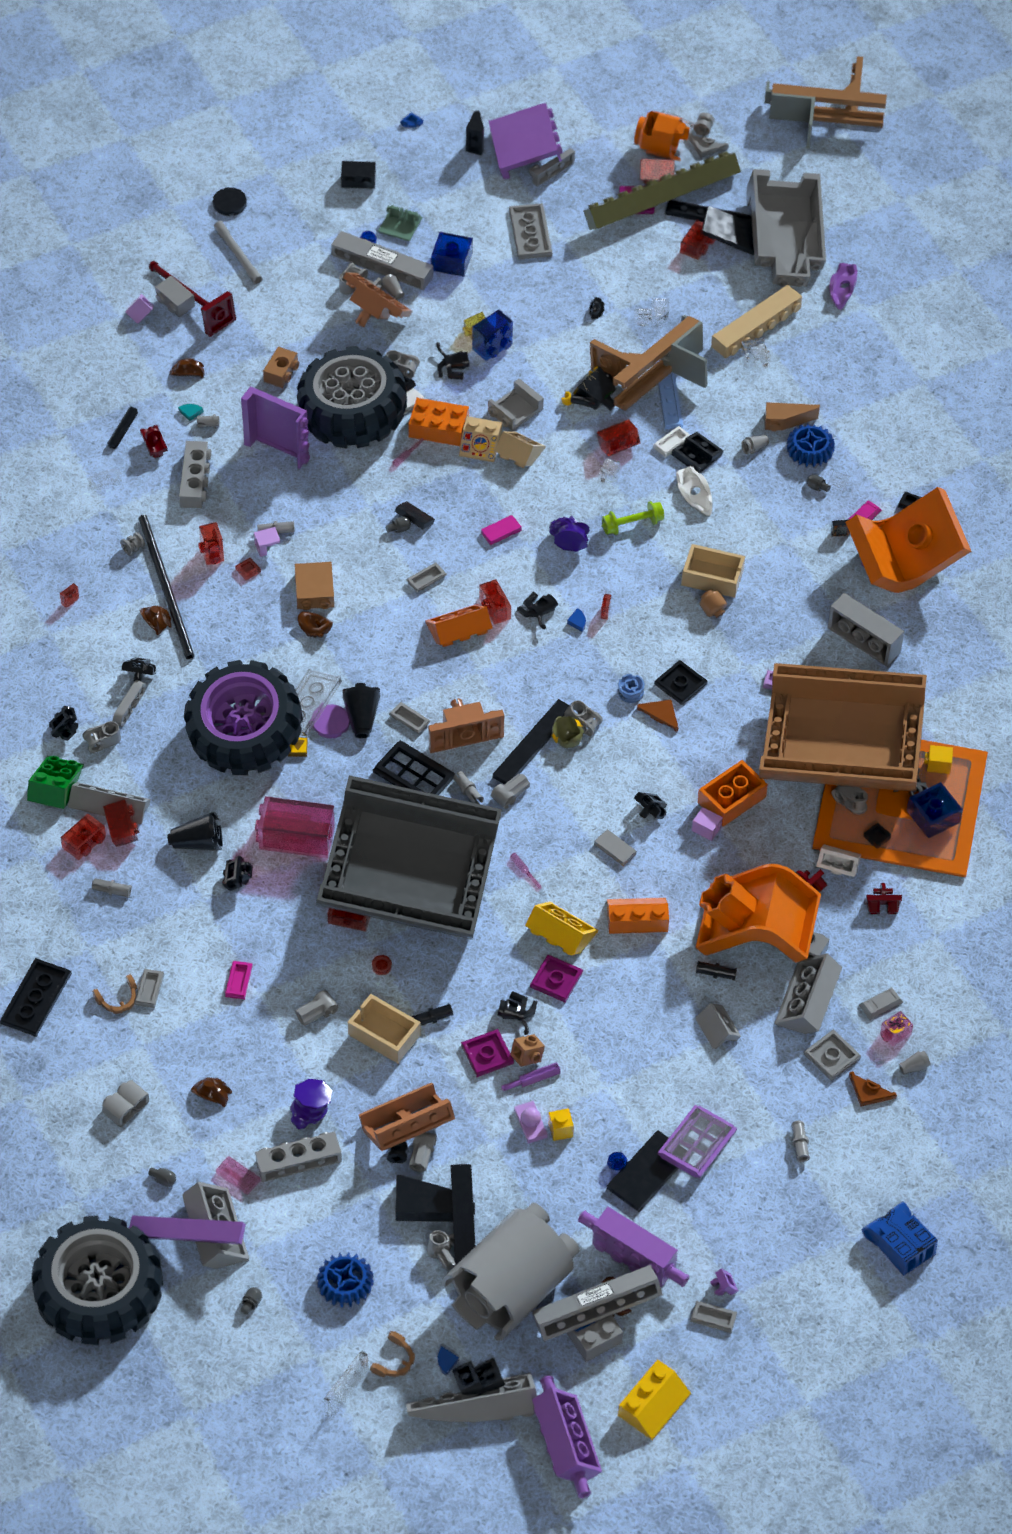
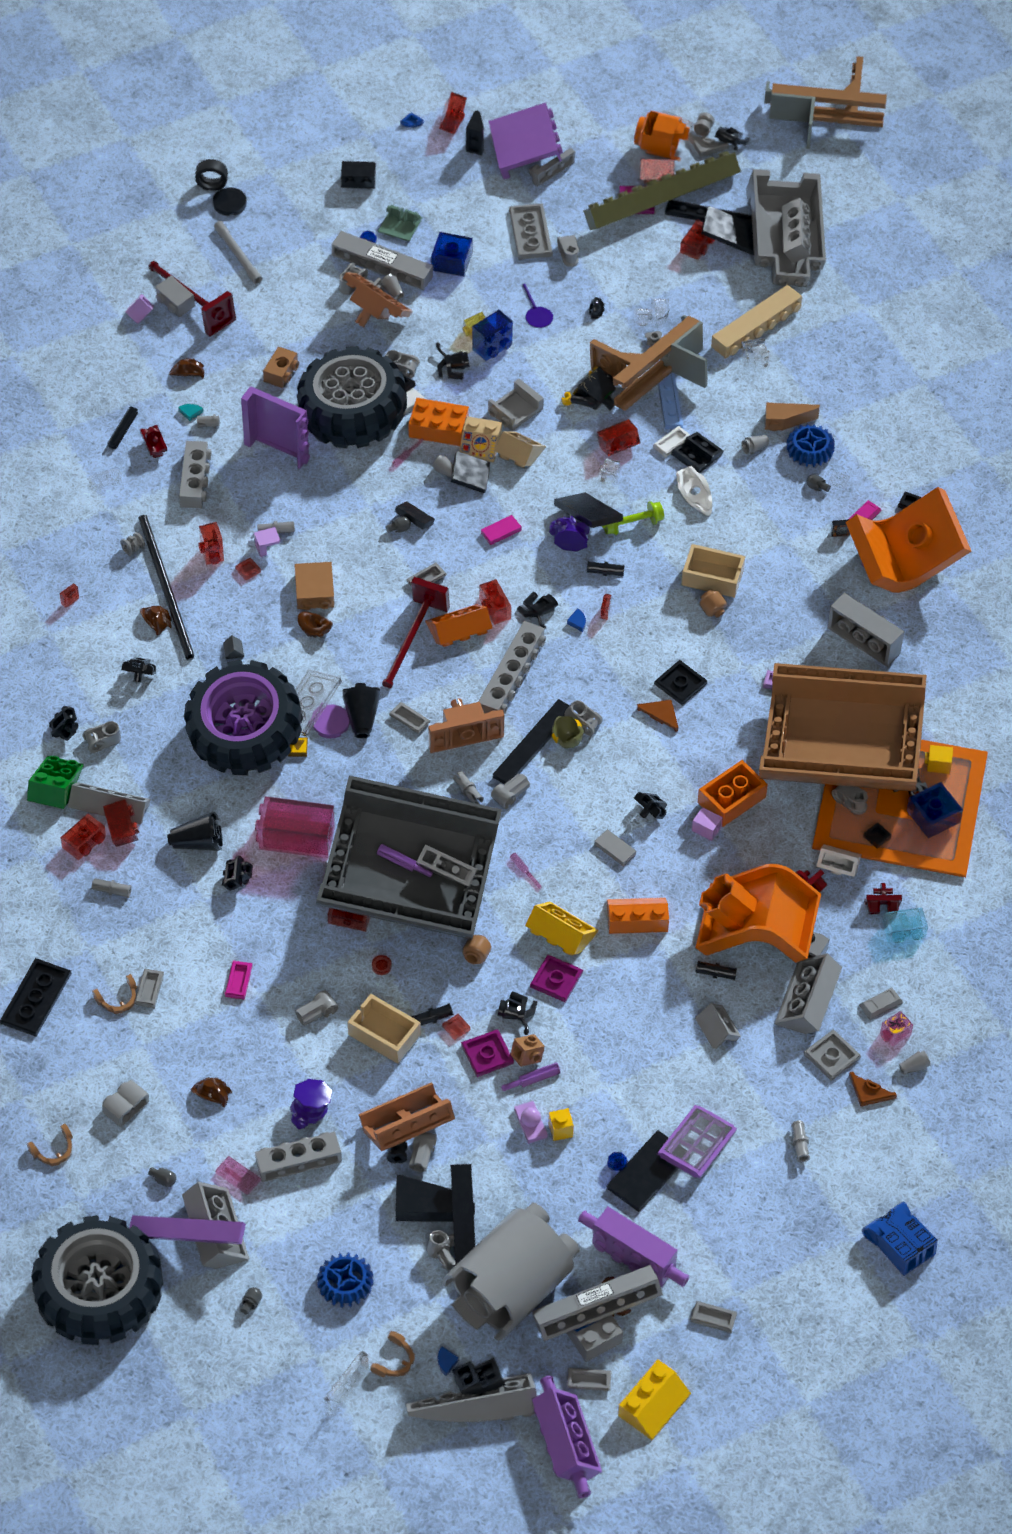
light grey beam [113,680,146,727] -> none
black piece [373,740,455,795] -> none
medium blue wheel [618,674,645,703] -> none
medium lavender tile [710,1268,738,1296] -> none
medium lavender piece [829,263,858,310] -> none
none -> medium nougat piece [27,1124,73,1166]
none -> black tyre [195,159,228,191]
none -> dark grey slope [223,635,244,659]
none -> medium lavender axle [377,844,433,877]
none -> dark red tile [382,576,450,688]
none -> light grey slope [417,845,478,887]
none -> light grey cone [432,455,453,478]
none -> clear red brick [439,92,467,134]
none -> clear red tile [442,1014,471,1040]
none -> tile [451,451,490,493]
none -> medium nougat head [462,935,491,964]
none -> light grey brick [478,621,546,715]
none -> dark purple piece [523,283,553,328]
none -> black tile [554,492,623,528]
none -> light grey piece [557,235,579,267]
none -> light grey tile [567,1368,611,1391]
none -> black pin [587,561,625,577]
none -> light grey plate [645,331,662,346]
none -> black piece [715,127,750,151]
none -> light grey brick [782,198,811,263]
none -> clear light blue brick [882,907,928,943]

